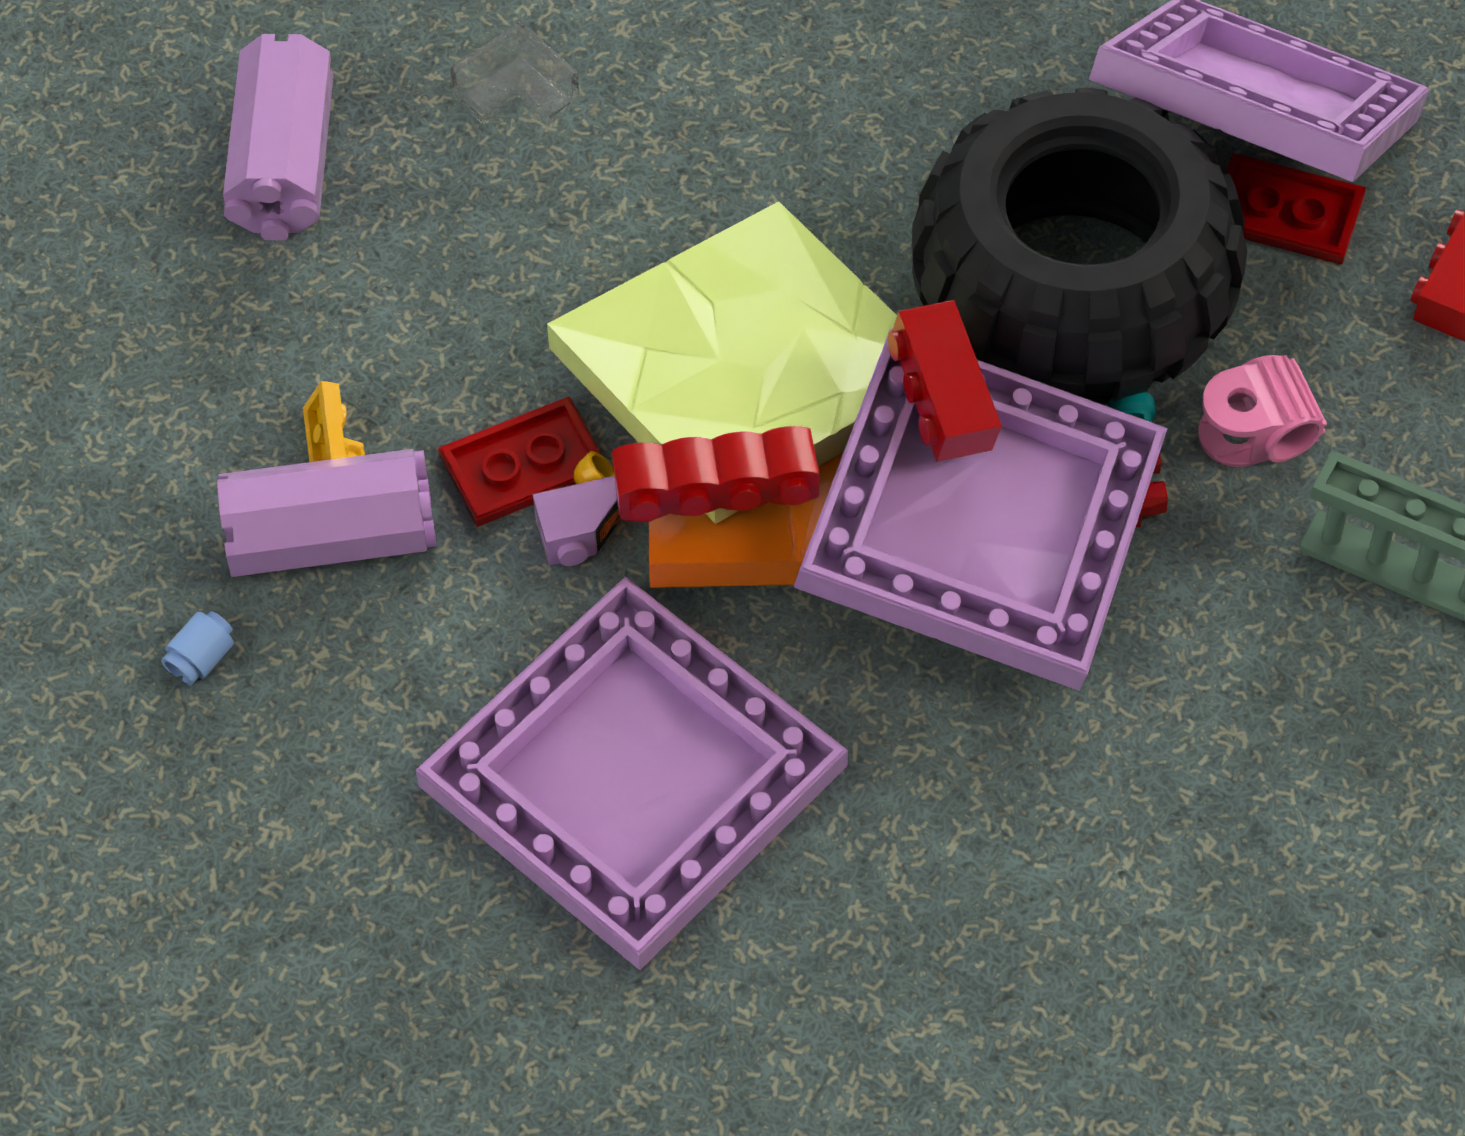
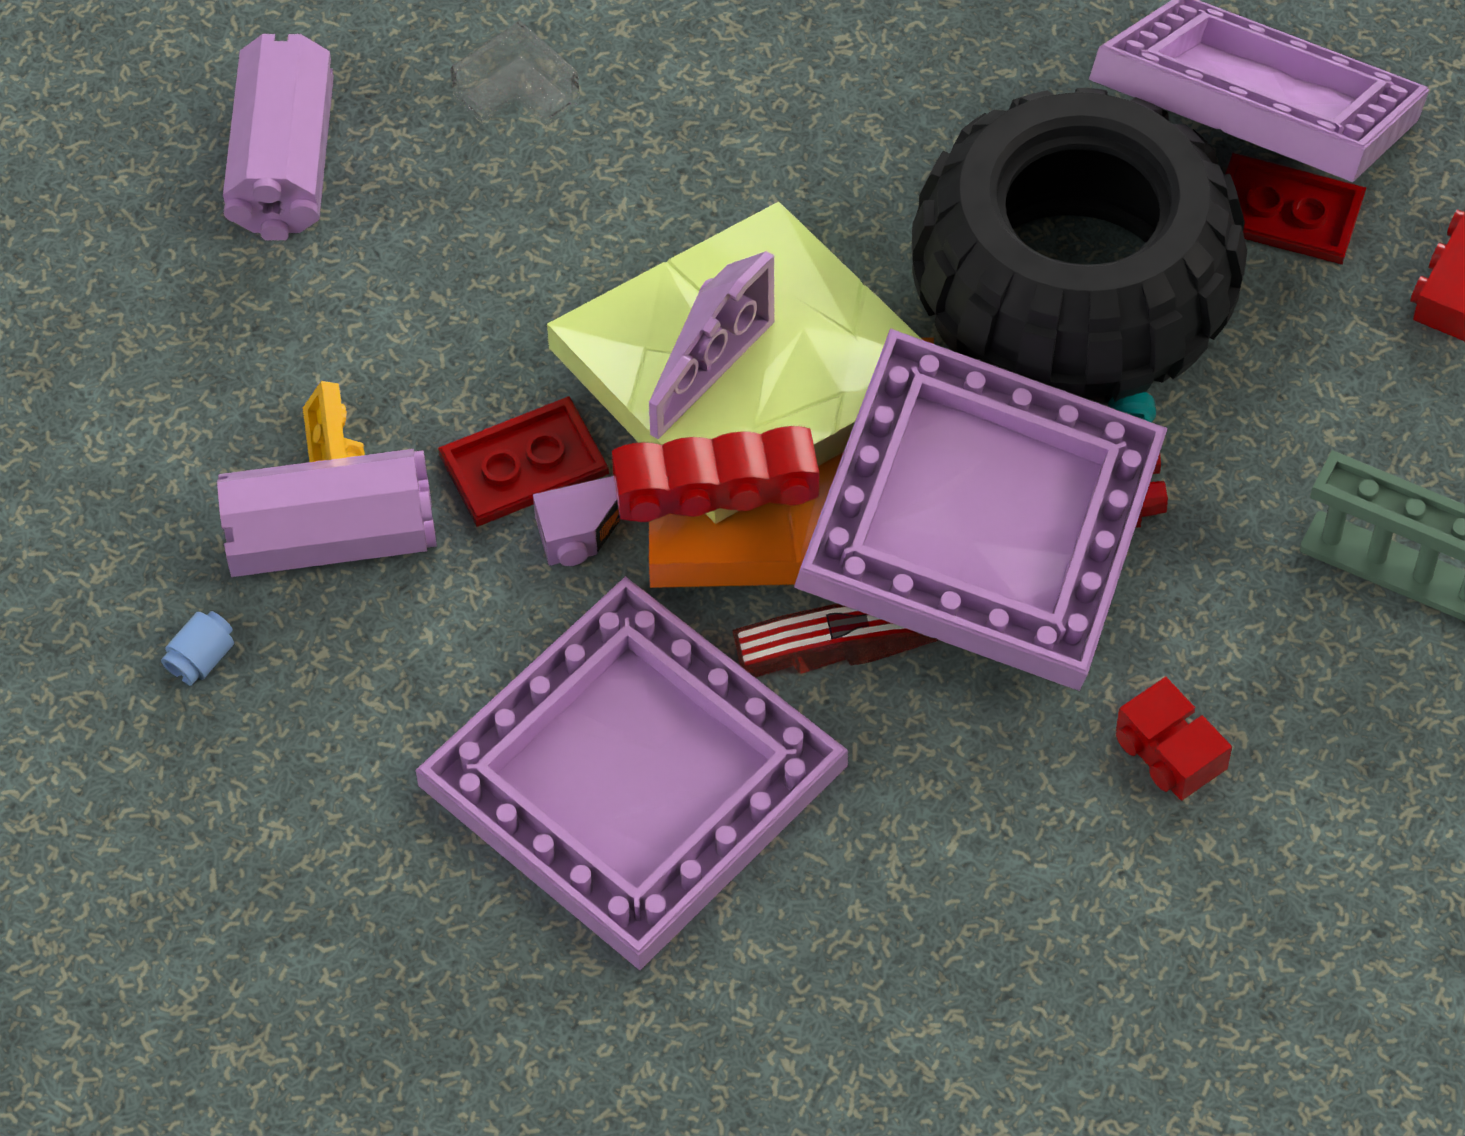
yellow hinge [573,451,613,484] -> none
red brick [888,300,1002,462] -> none
bright pink piece [1198,355,1327,467] -> none
none -> lavender wedge [649,251,775,439]
none -> slope [732,603,939,678]
none -> red piece [1116,676,1232,801]

